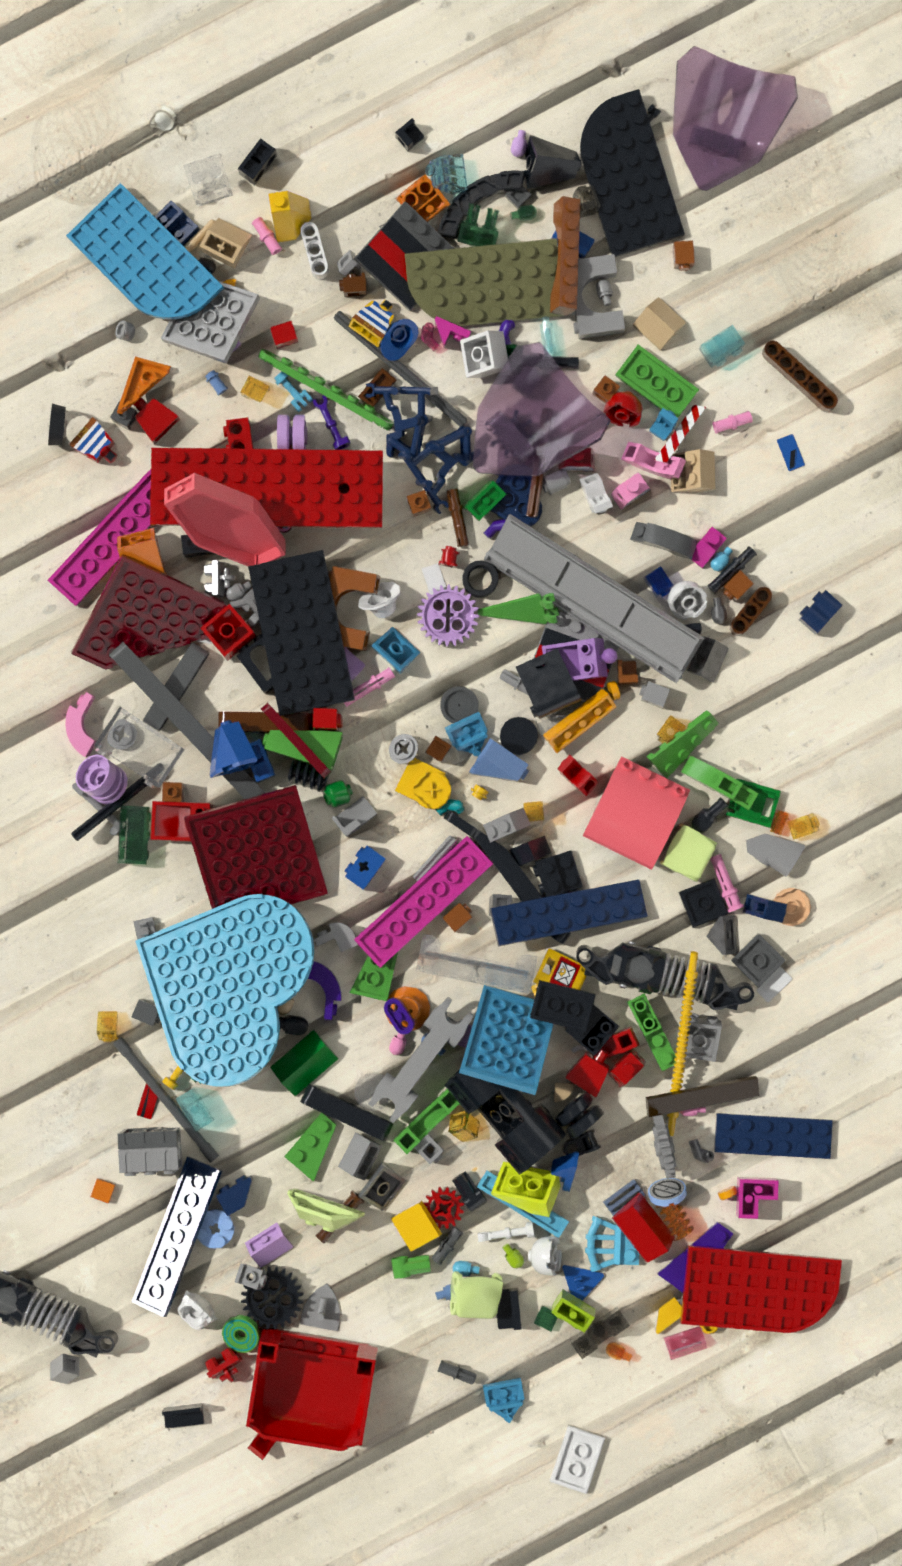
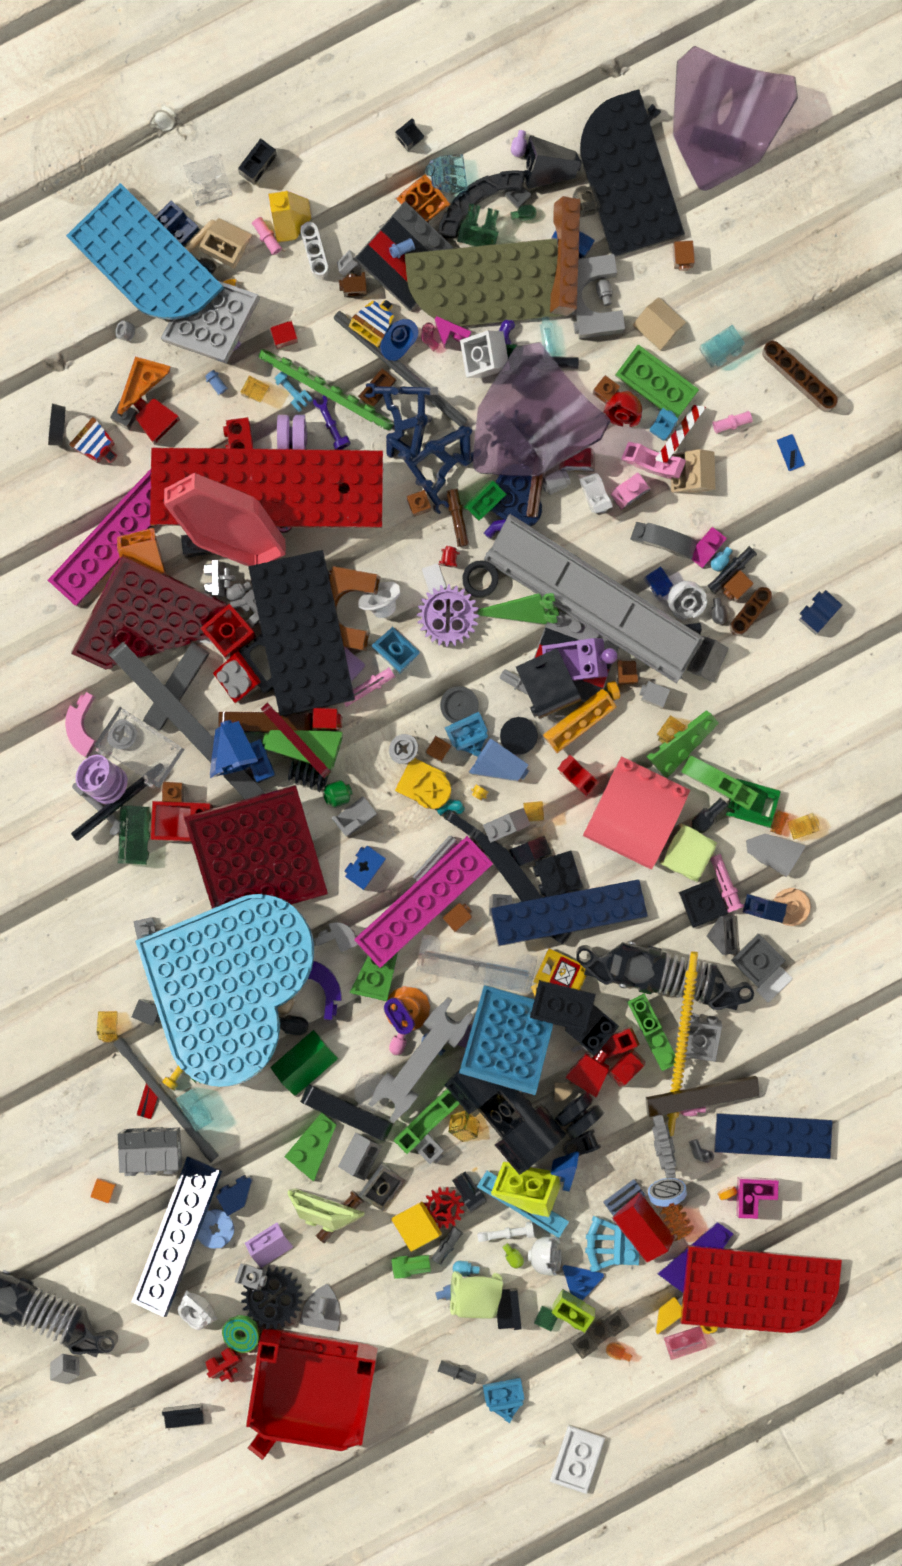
none -> piece [213,651,261,703]
none -> medium blue pin [389,238,415,259]

